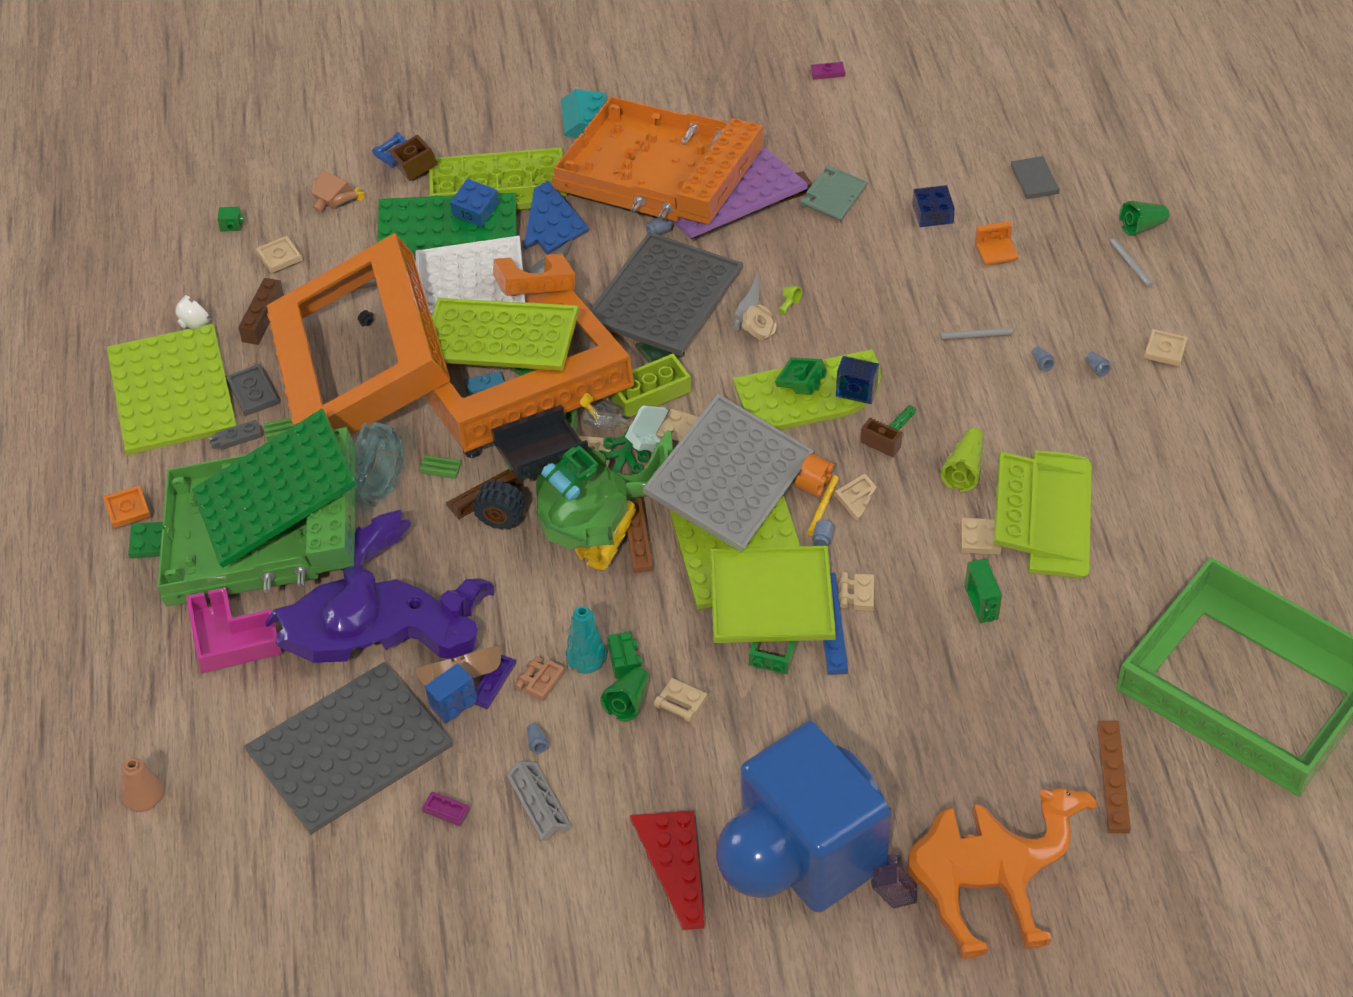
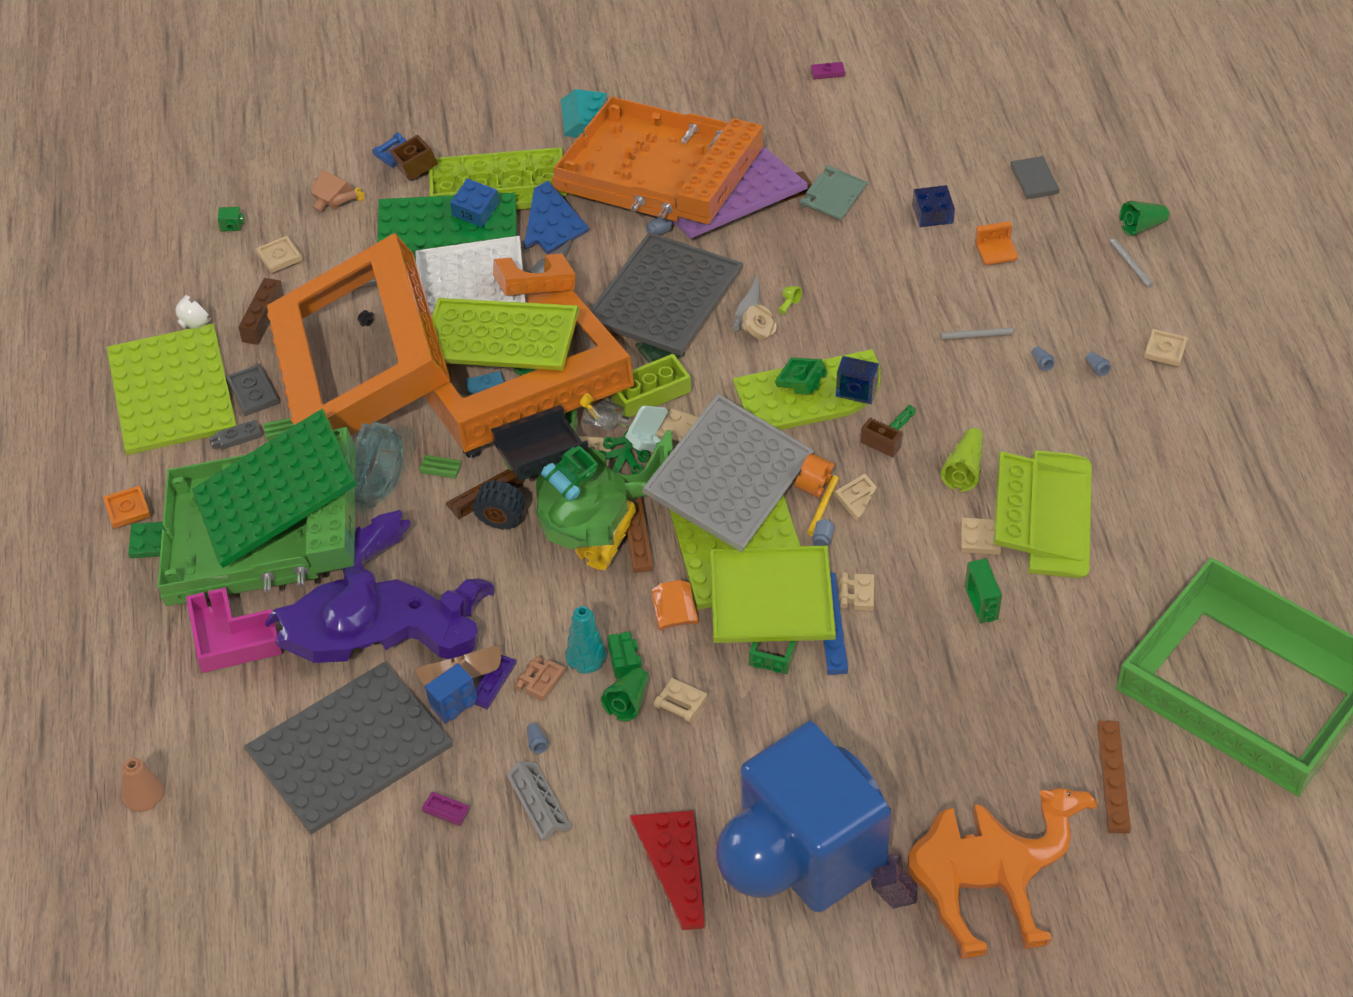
none -> orange slope [651,580,698,630]

